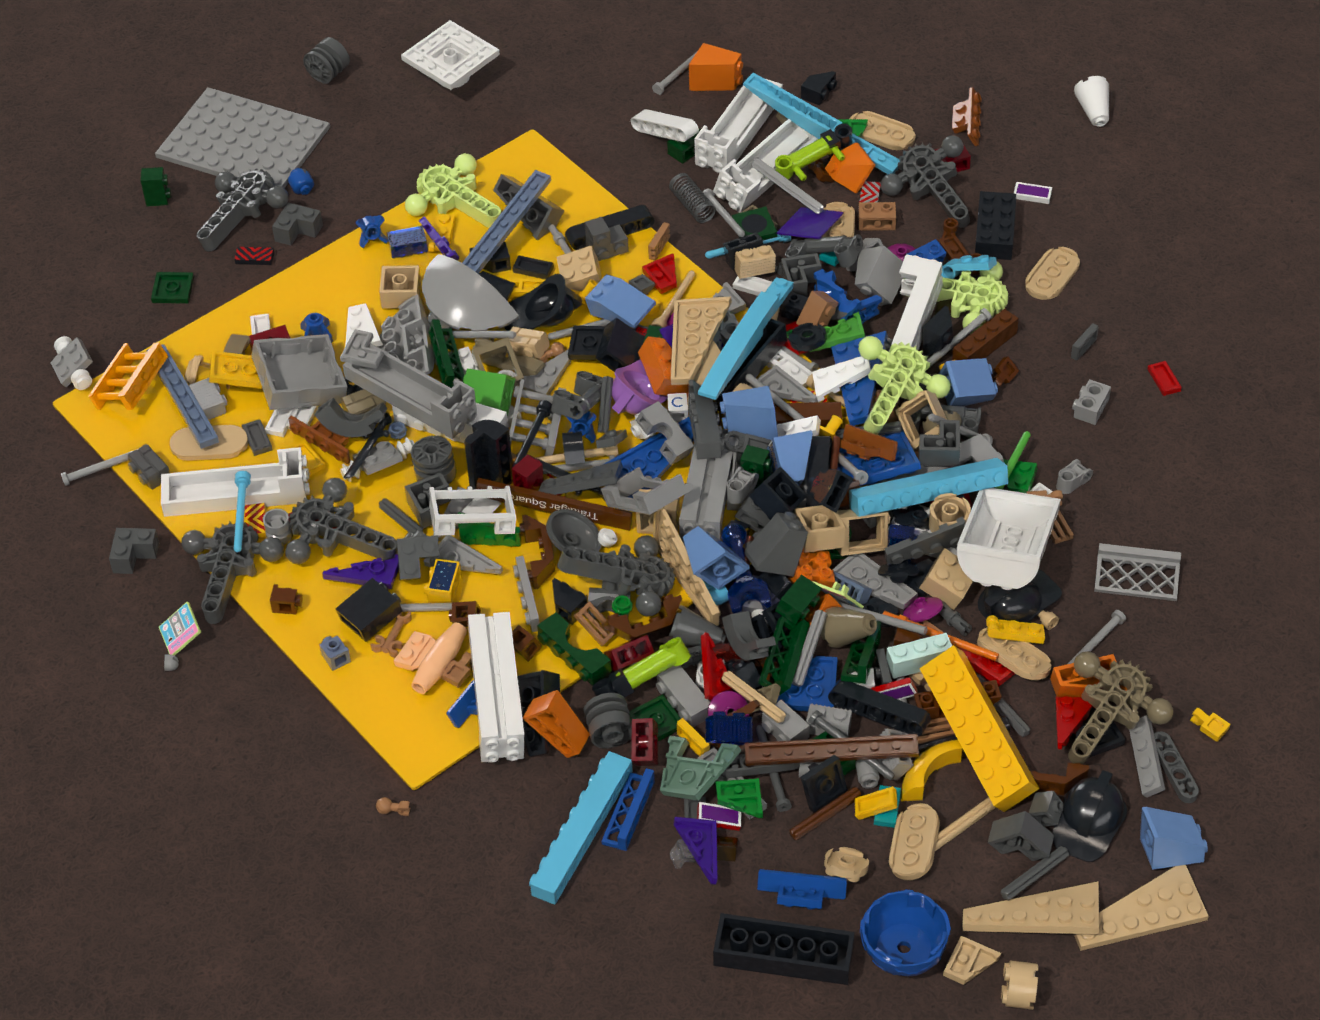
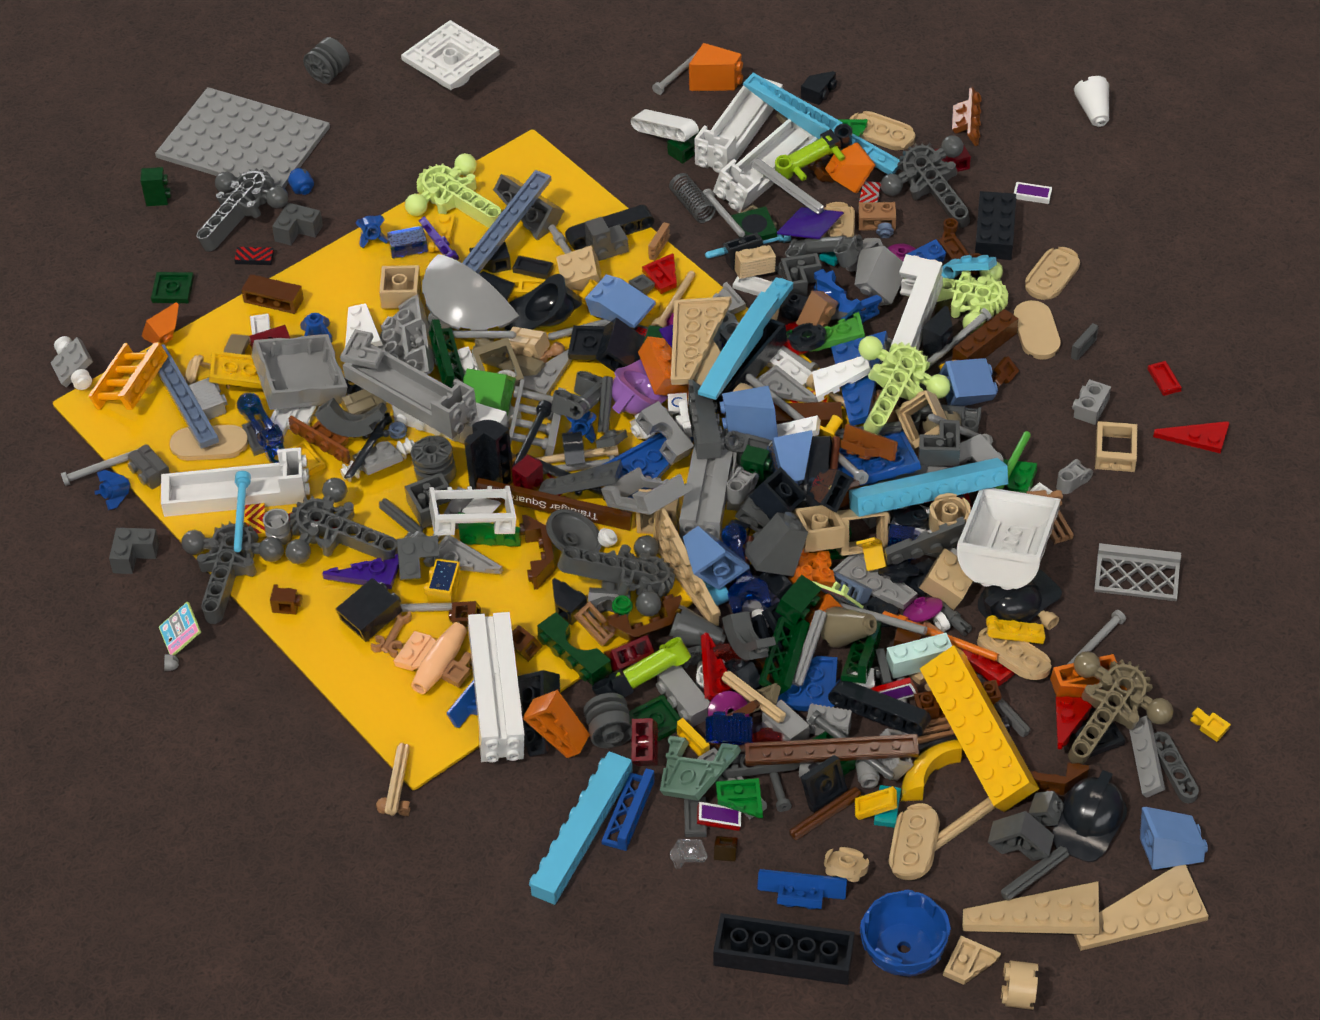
brick [319,635,351,671] -> none
light grey plate [513,556,540,632] -> none
dark purple wing [674,817,717,884] -> none
none -> blue brick [94,470,130,510]
none -> orange slope [142,302,179,344]
none -> clear blue piece [237,392,285,463]
none -> reddish brown brick [241,274,304,314]
none -> tan axle [385,743,410,816]
none -> white piece [676,399,692,437]
none -> clear red plate [748,728,782,743]
none -> yellow bracket [856,537,887,571]
none -> sand blue plate [876,223,894,238]
none -> white tile [932,611,950,632]
none -> tan tile [1014,300,1061,359]
none -> tan window [1095,421,1137,472]
none -> red wing [1153,421,1229,454]

